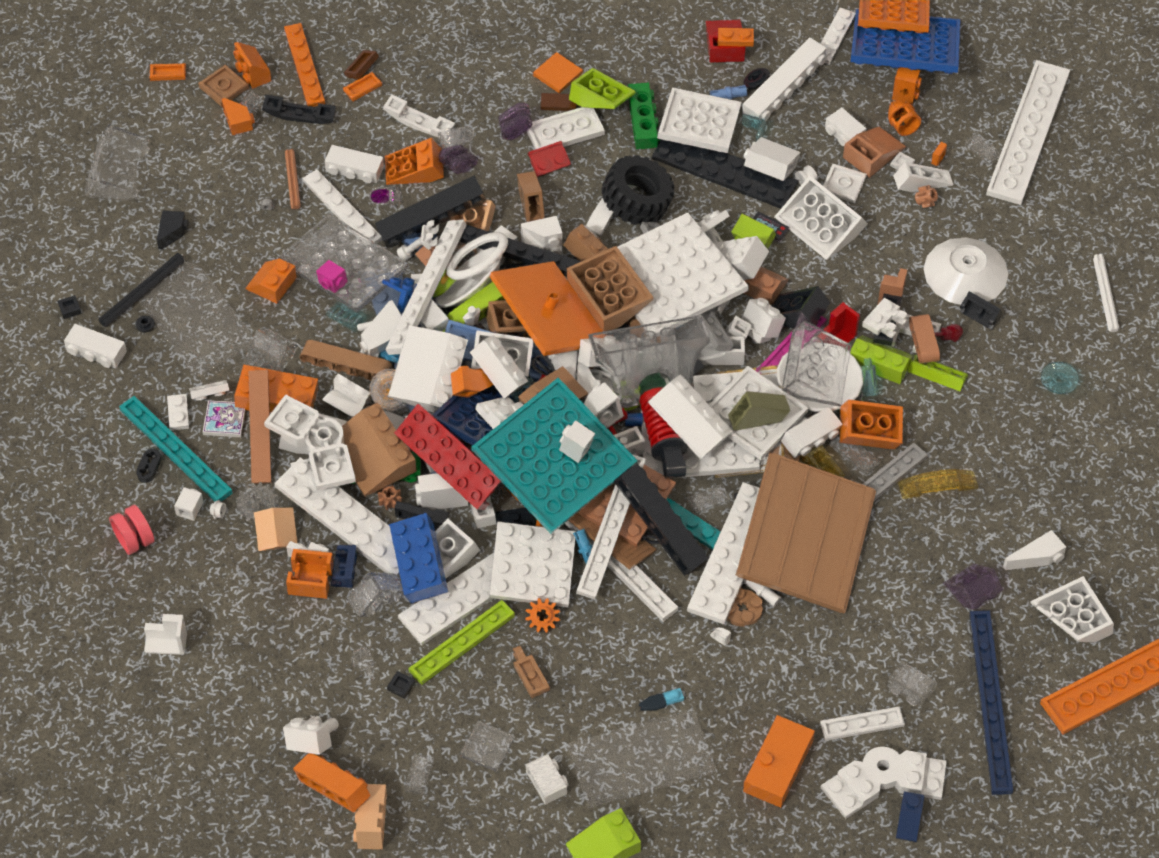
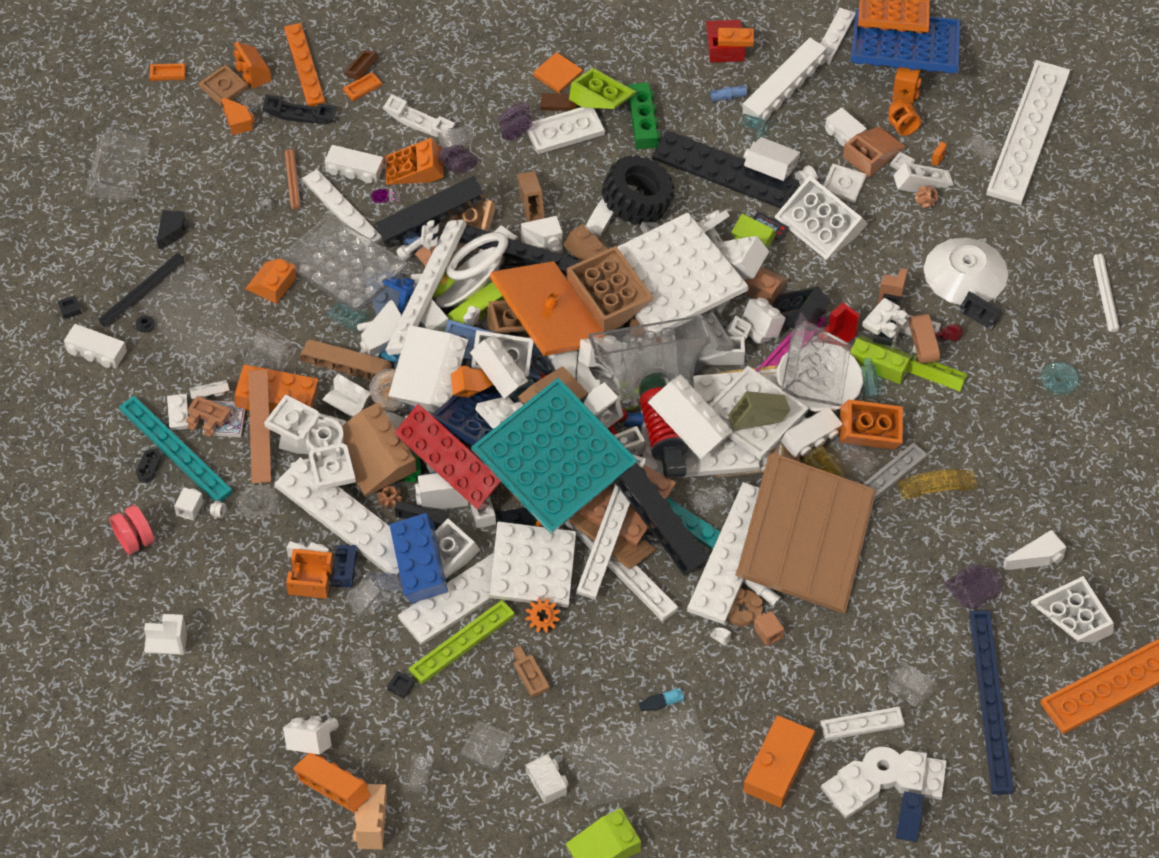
light nougat slope [254,508,297,551] -> none
dark pink brick [316,260,348,293] -> none
red plate [527,140,571,177] -> none
white brick [559,420,595,463] -> none
dark azure pin [573,529,593,564] -> none
white plate [657,88,742,153] -> none
black gear [743,68,770,90] -> none
none -> nougat plate [186,396,231,437]
none -> nougat brick [754,611,784,647]

